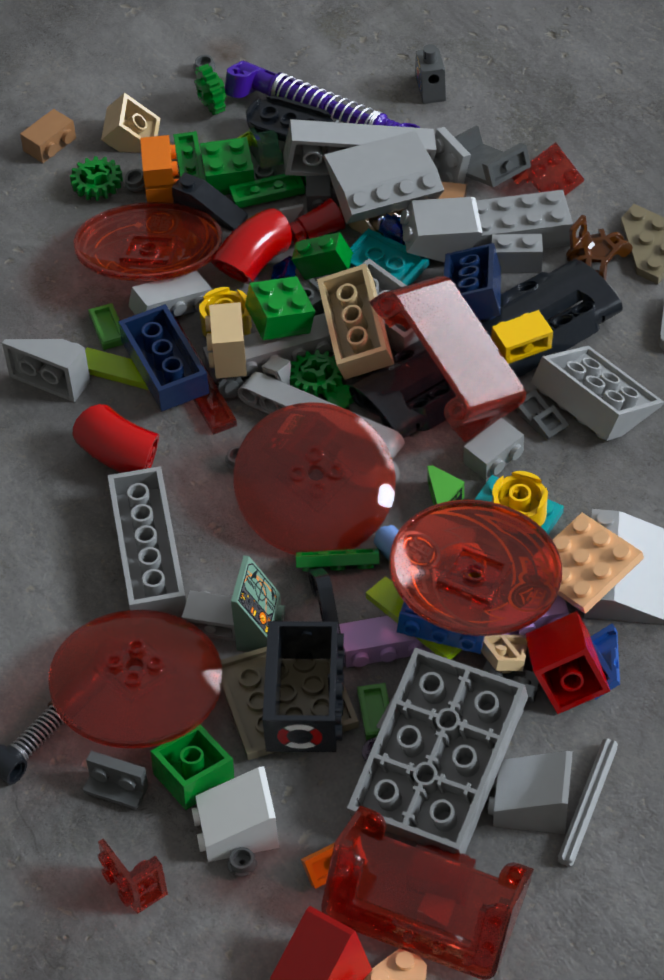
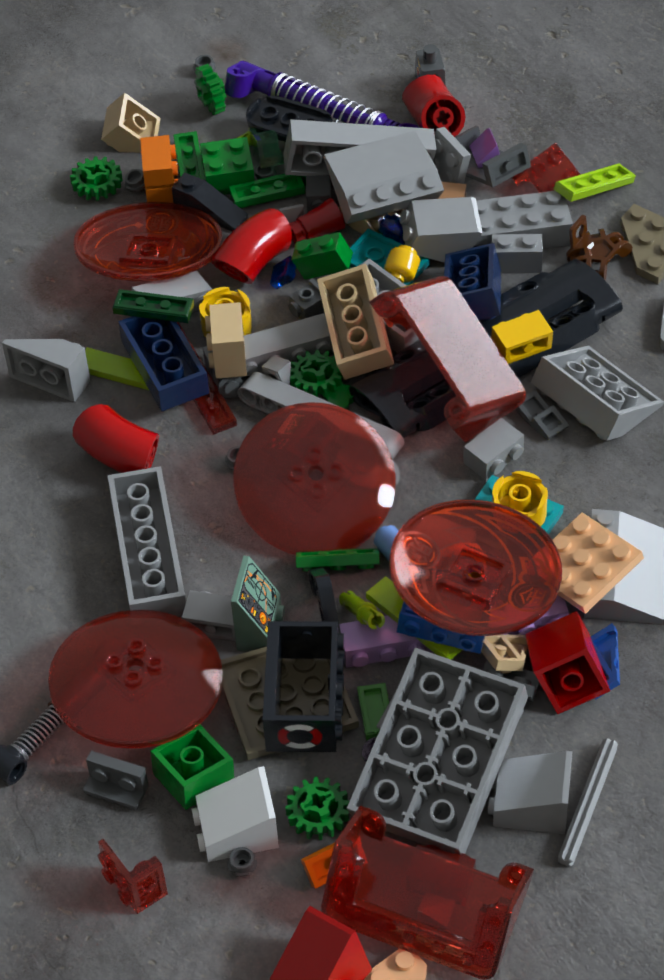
medium nougat brick [20,109,76,163] -> none
bright green tile [88,303,123,350] -> none
green brick [245,276,315,340] -> none
bright green slope [427,465,465,521] -> none
none -> dark green tile [112,289,194,323]
none -> green gear [285,777,350,840]
none -> lime pin [339,590,385,629]
none -> yellow head [384,245,420,283]
none -> red brick [402,75,466,137]
none -> medium lavender slope [469,128,500,168]
none -> lime tile [554,163,636,202]

